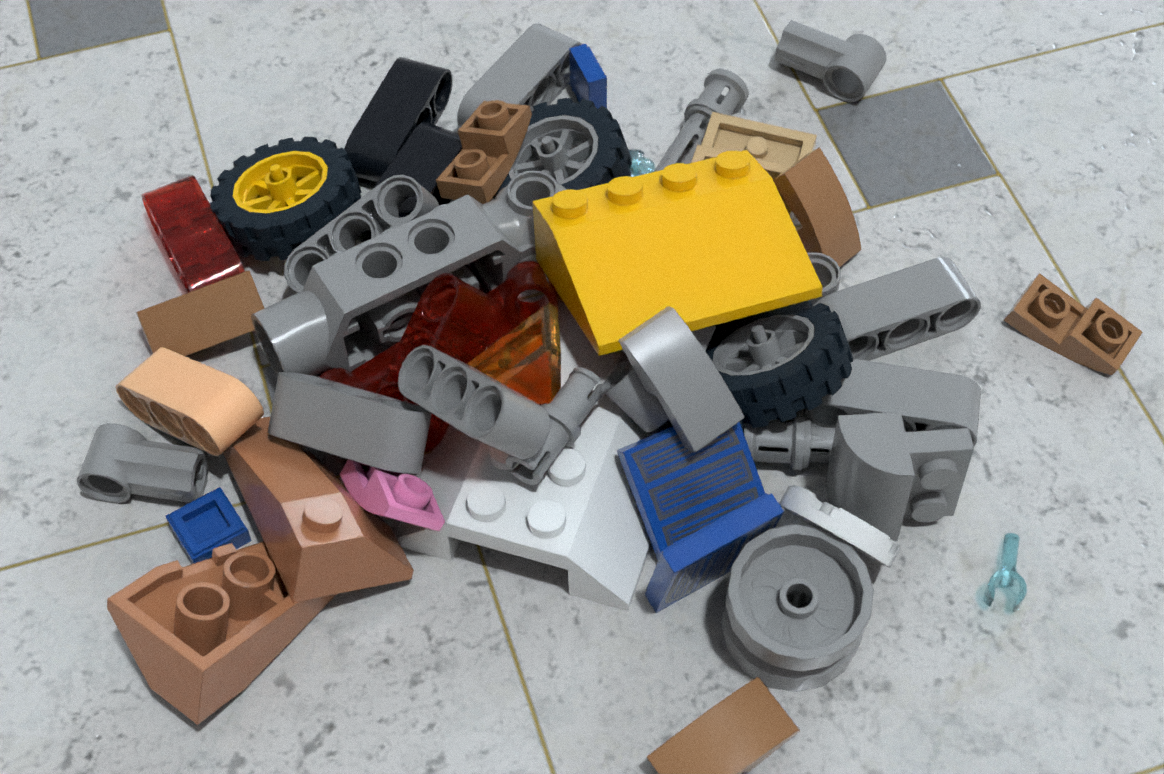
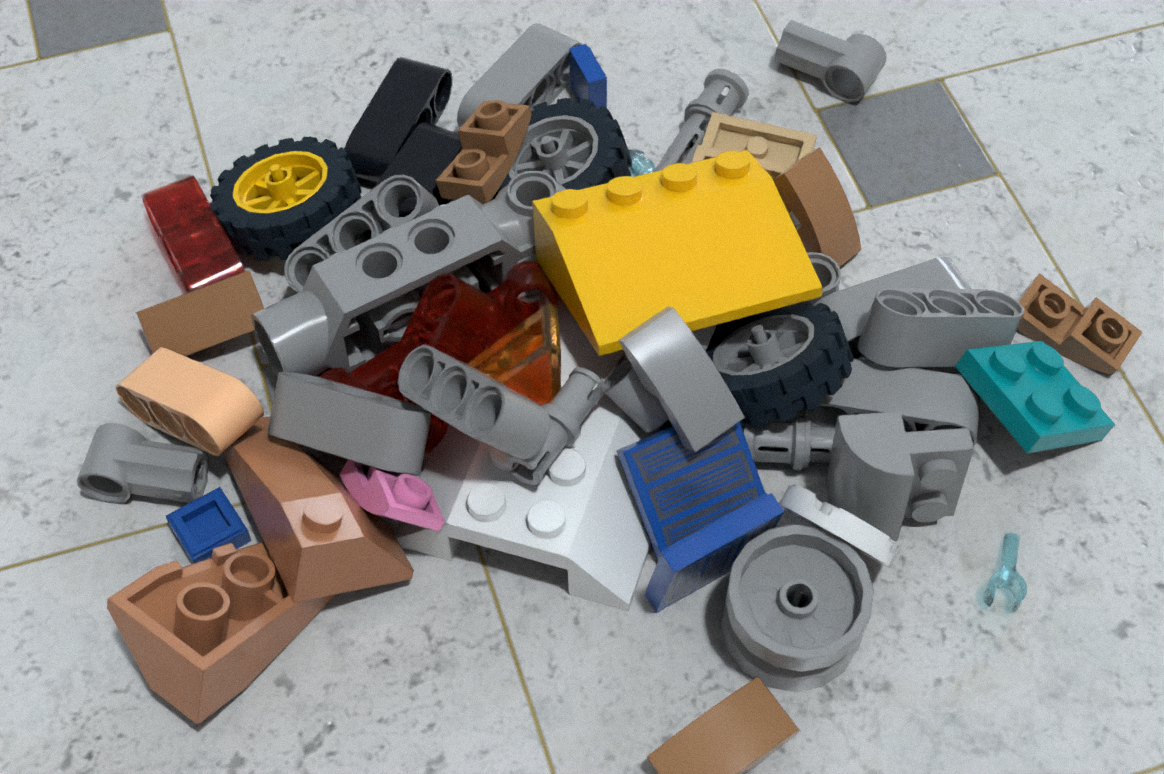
none -> light grey beam [857,288,1024,367]
none -> teal plate [955,341,1115,454]

